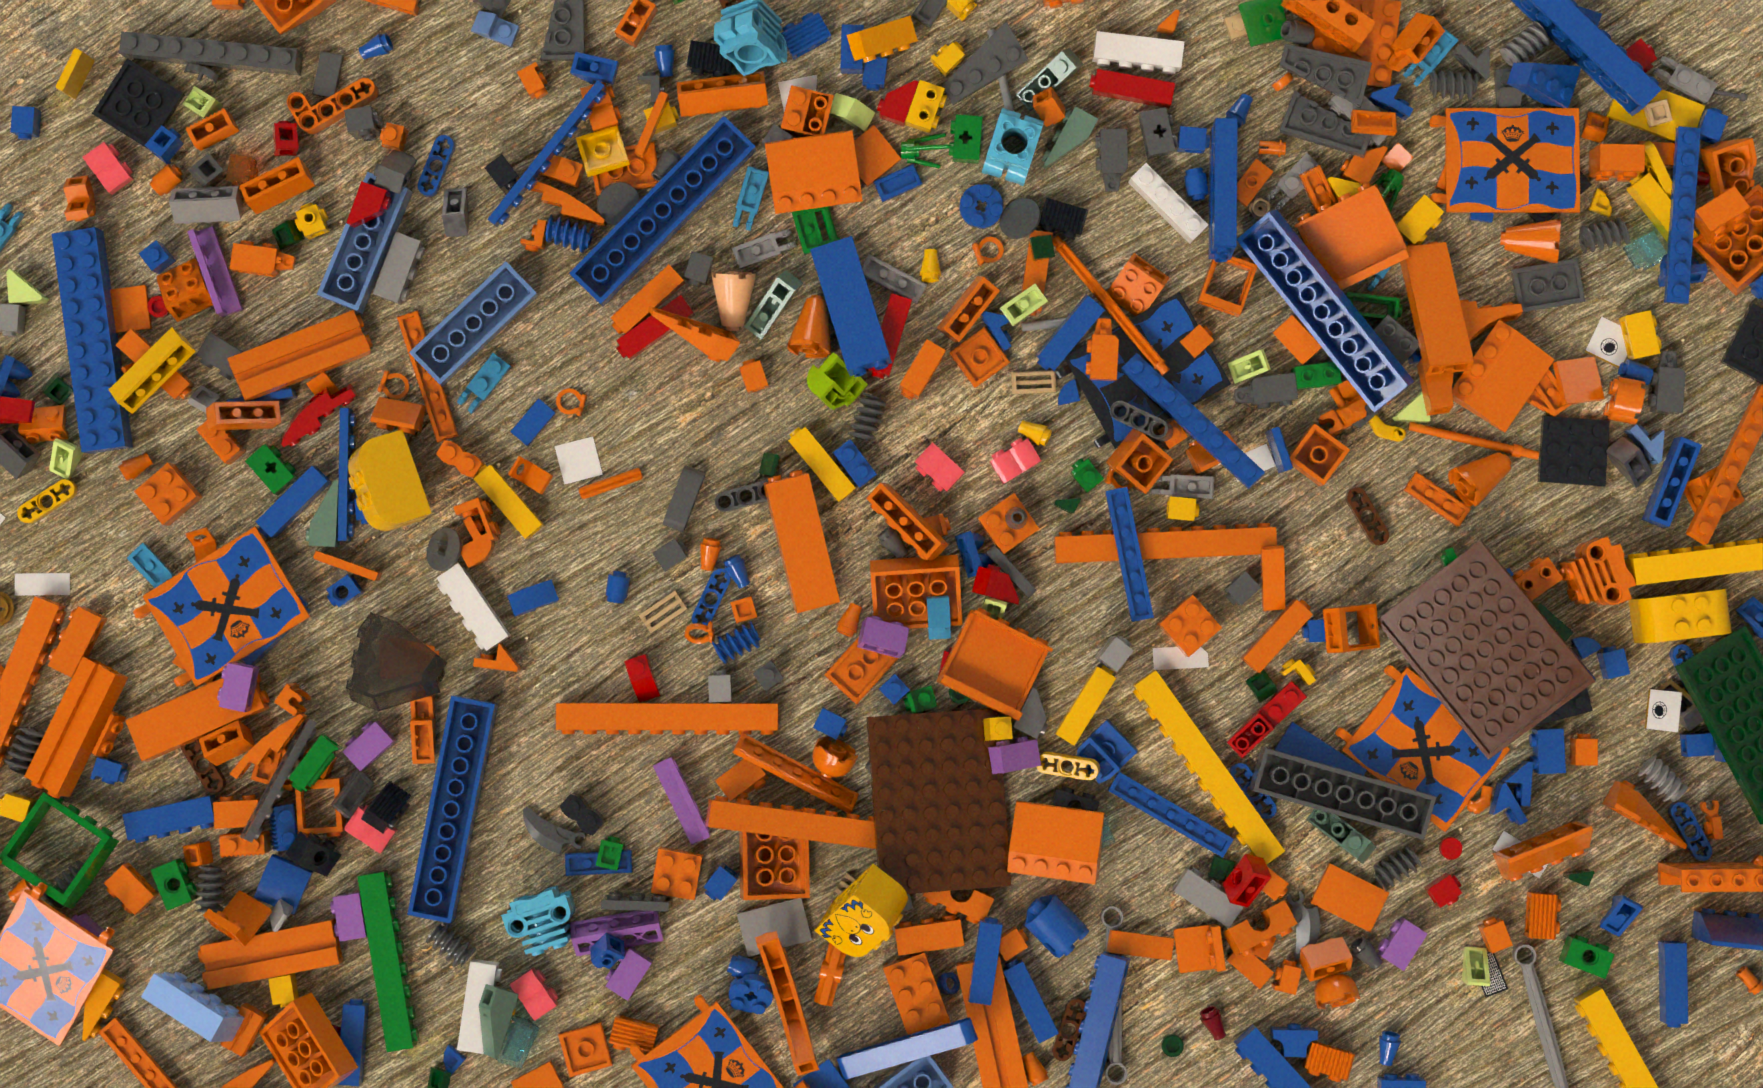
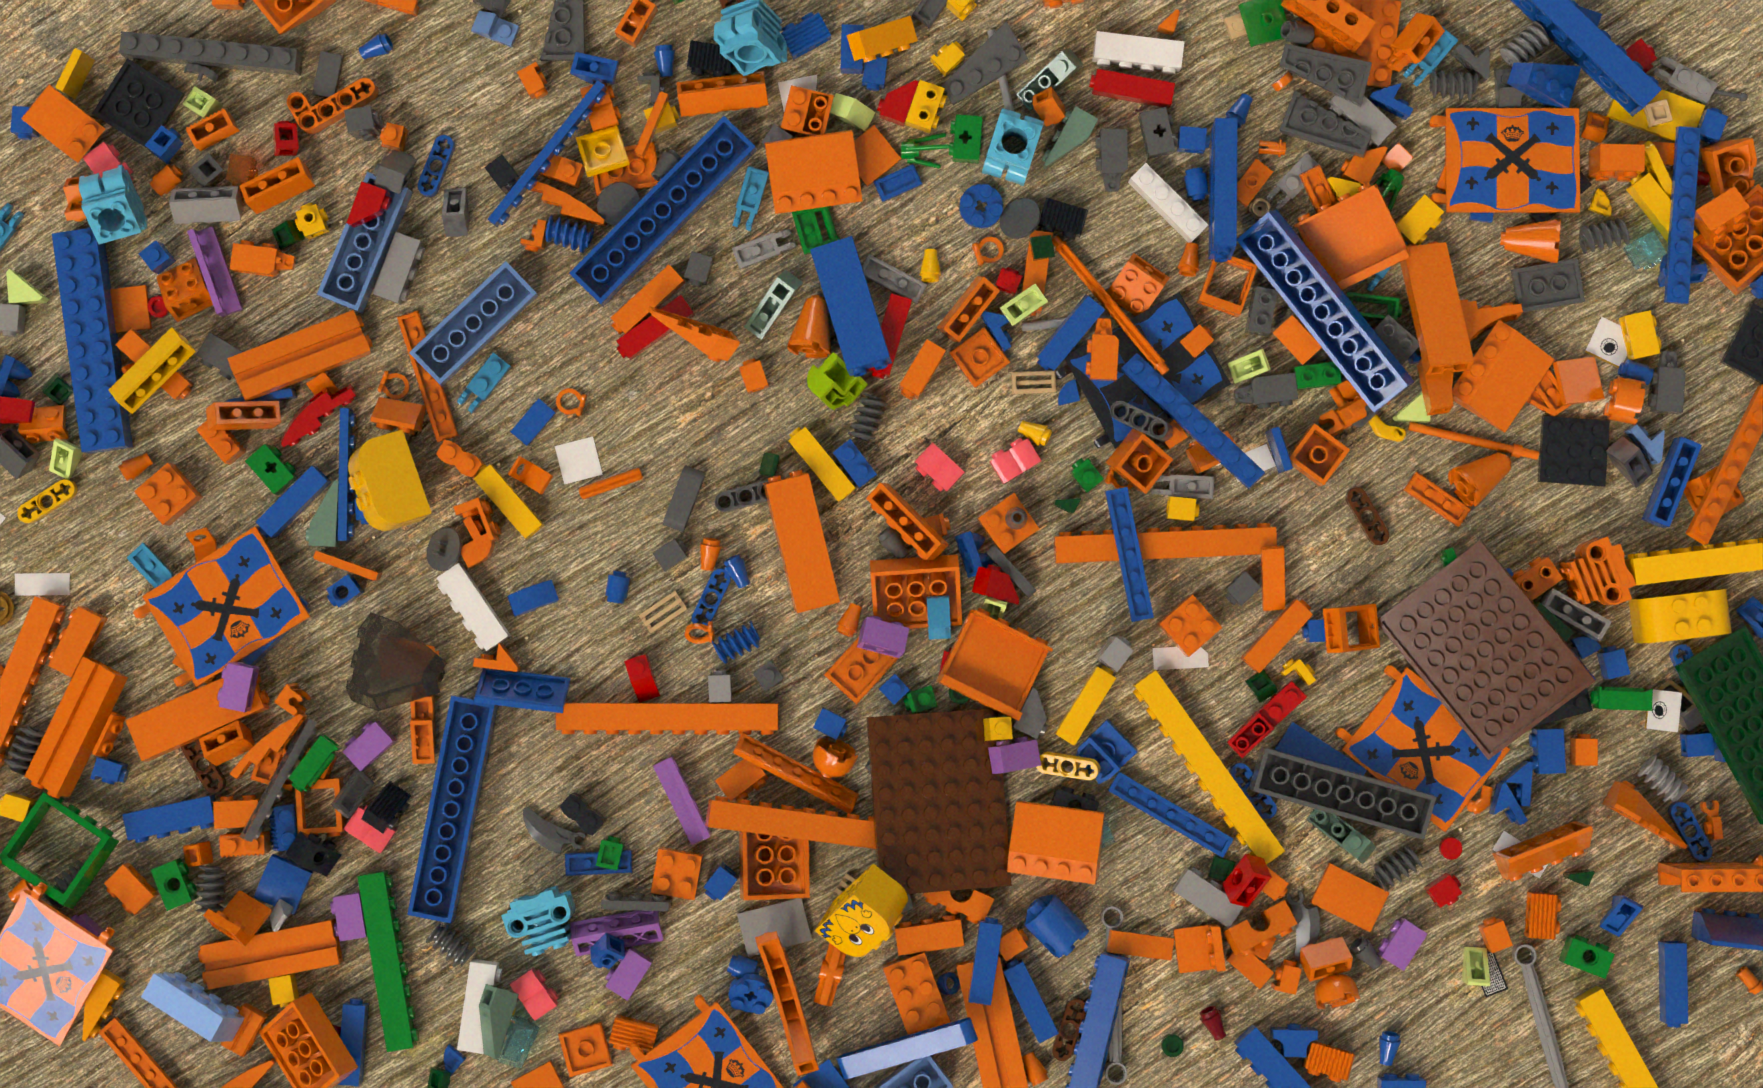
light grey plate [188,385,220,413] -> none
light nougat cone [712,271,756,331] -> none
orange plate [730,596,758,624] -> none
orange plate [1351,109,1397,136] -> none
none -> orange slope [21,84,105,163]
none -> medium azure piece [79,164,148,244]
none -> blue tile [474,668,571,713]
none -> red brick [995,267,1023,296]
none -> orange cone [1177,243,1199,277]
none -> dark grey brick [1245,286,1278,336]
none -> light grey brick [1539,589,1612,641]
none -> green window [1590,686,1653,711]

